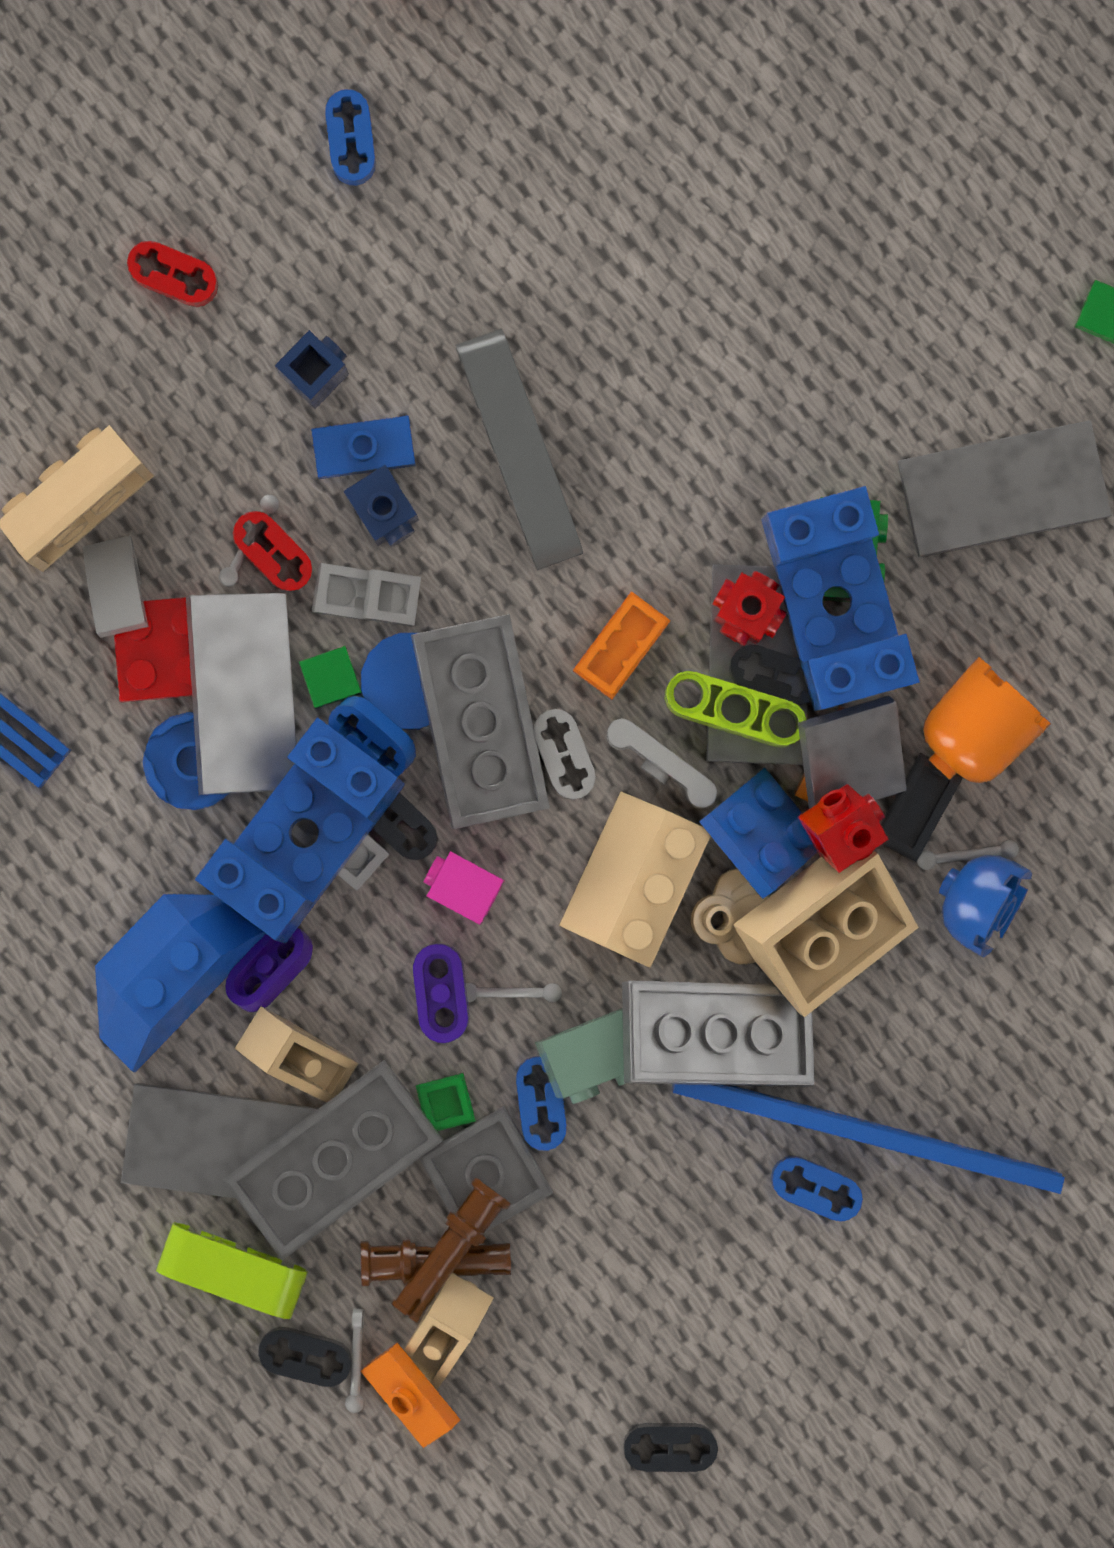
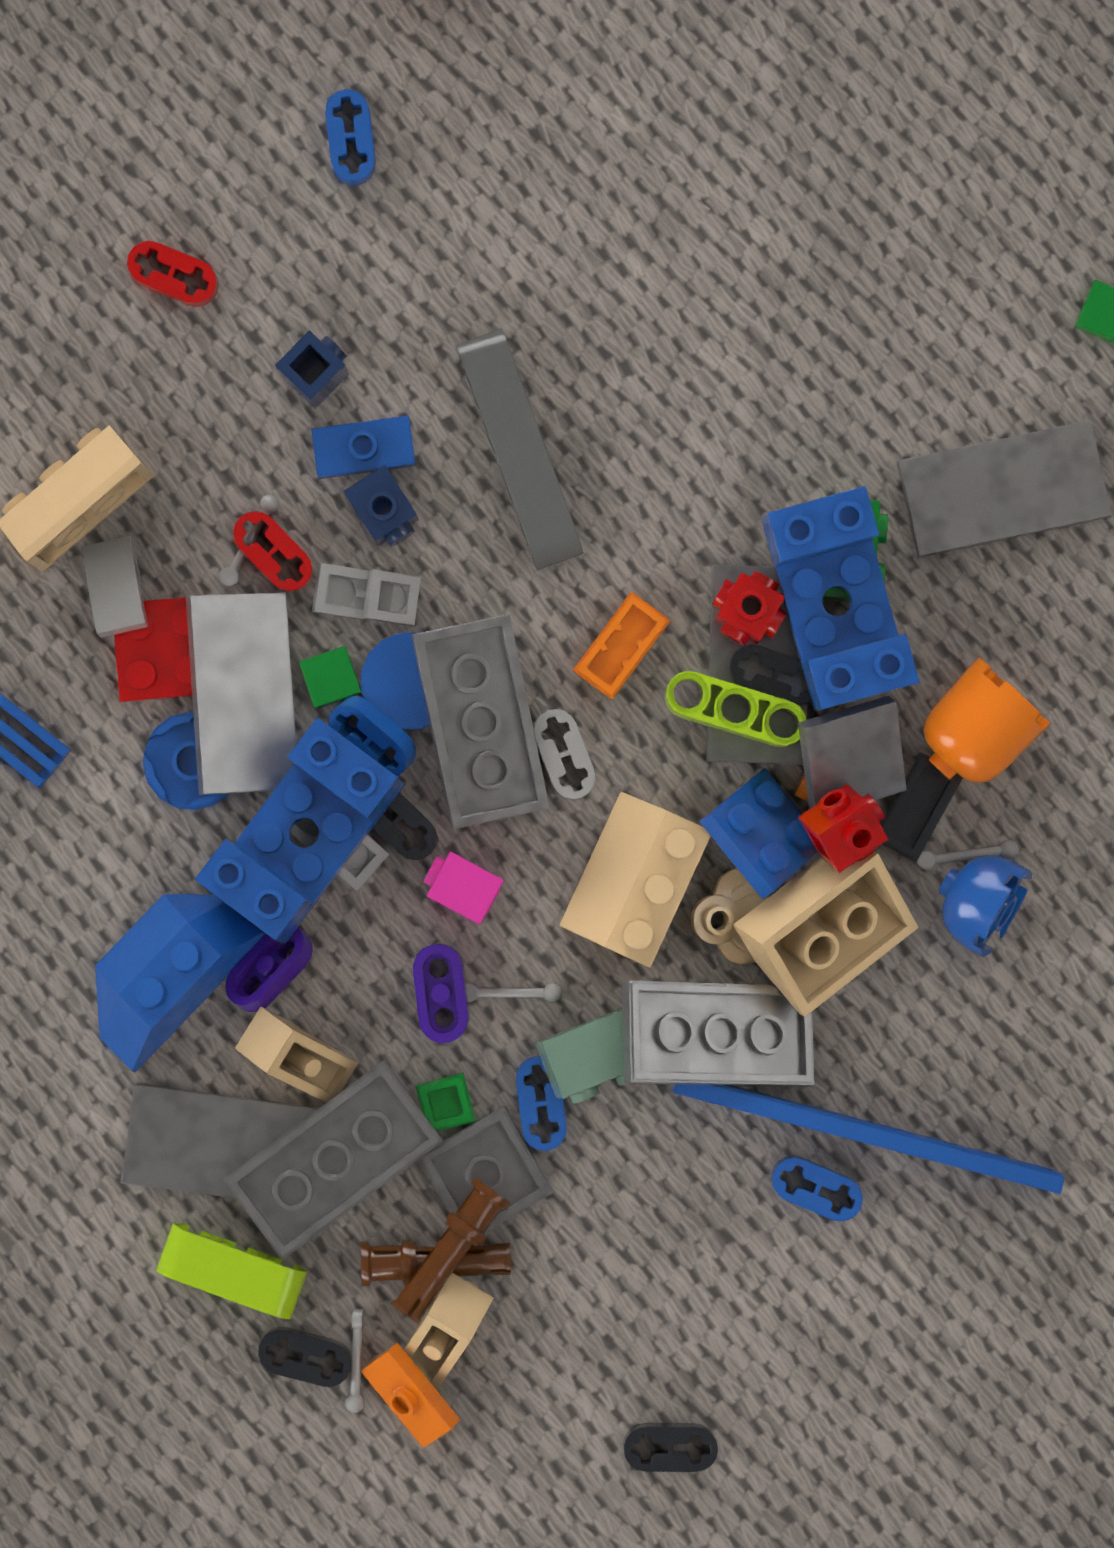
light grey plate [606,719,717,809] -> none

